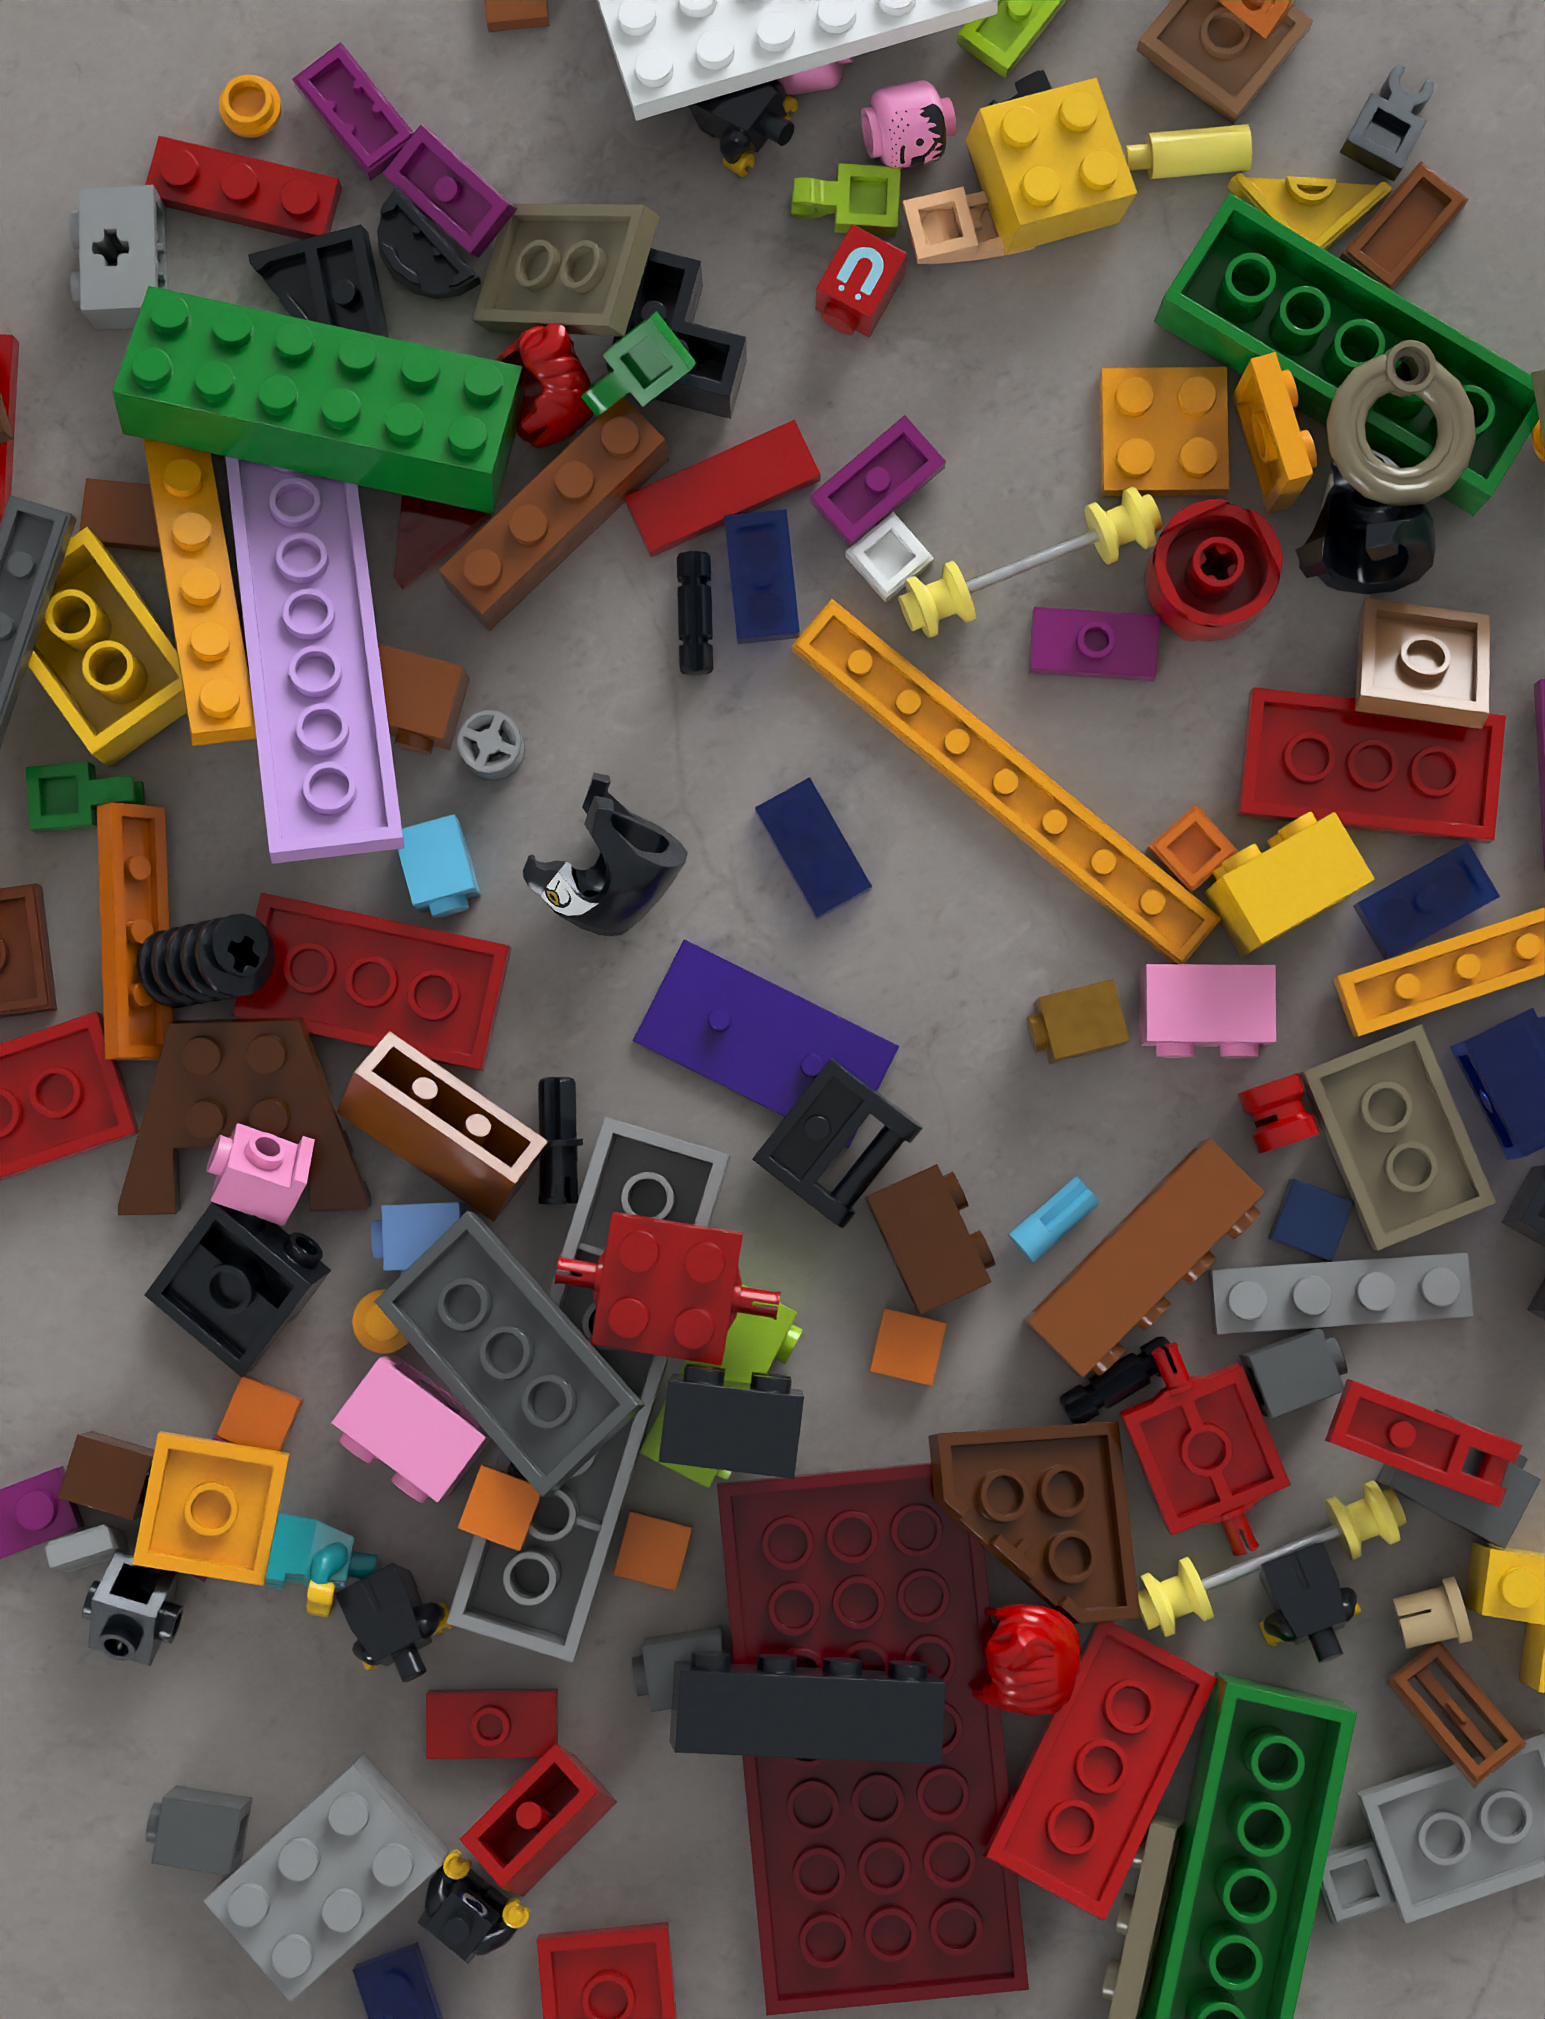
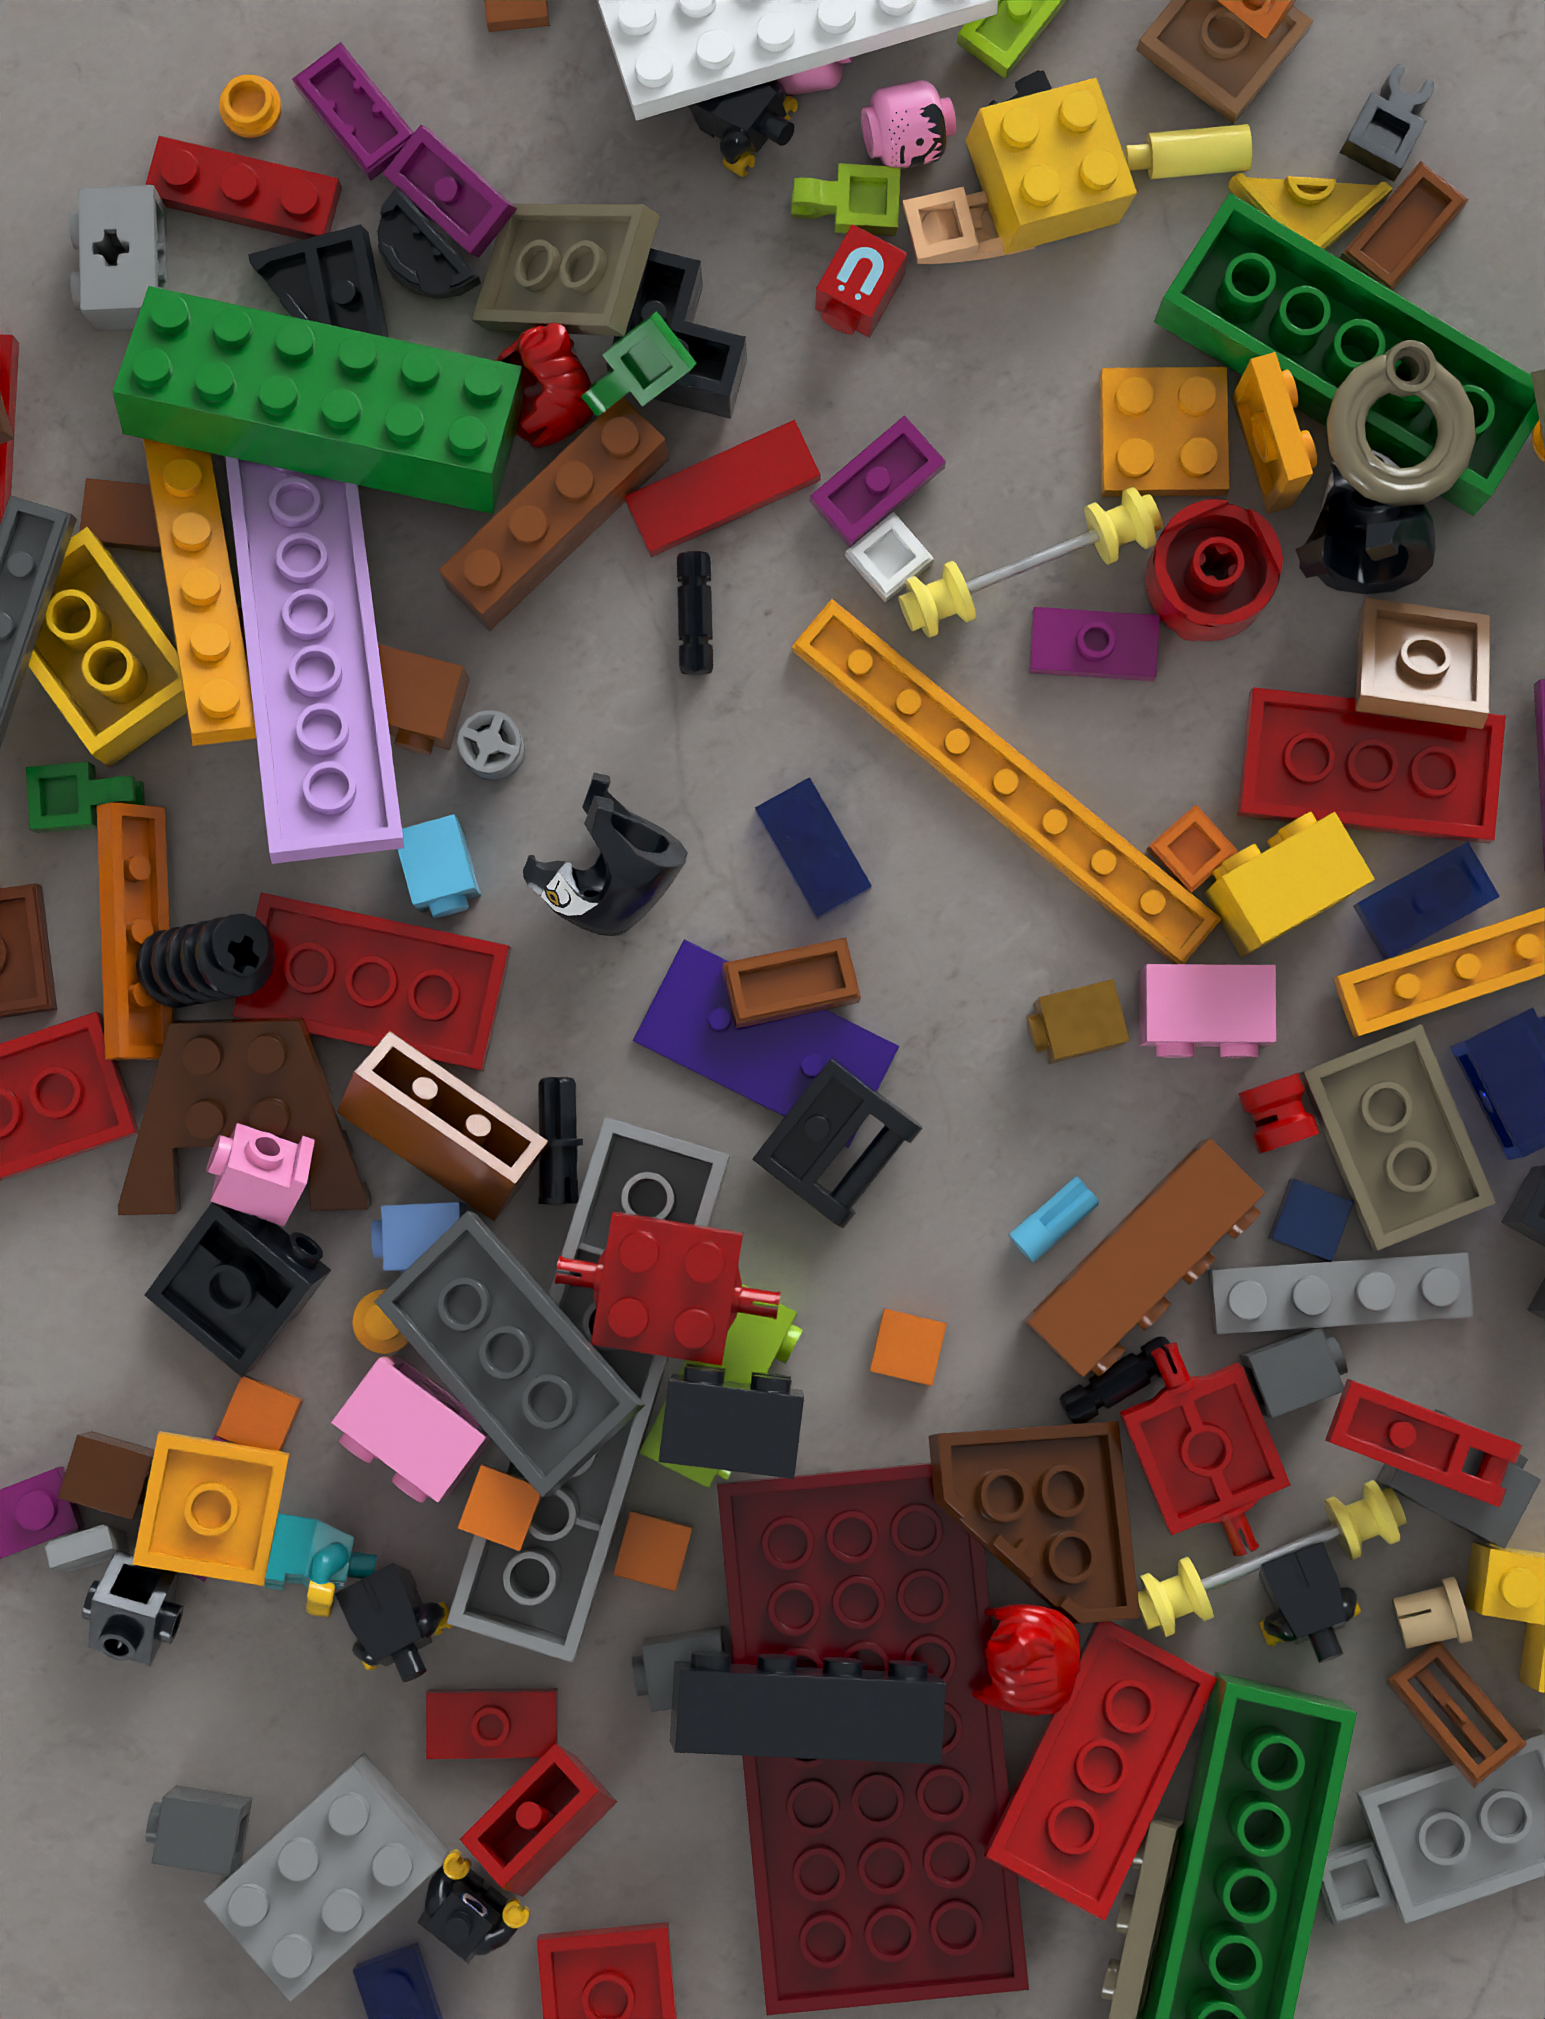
clear red tile [394,495,491,589] -> none
clear blue plate [724,509,800,644] -> none
reddish brown brick [865,1164,996,1315] -> none
none -> dark orange tile [721,937,861,1029]

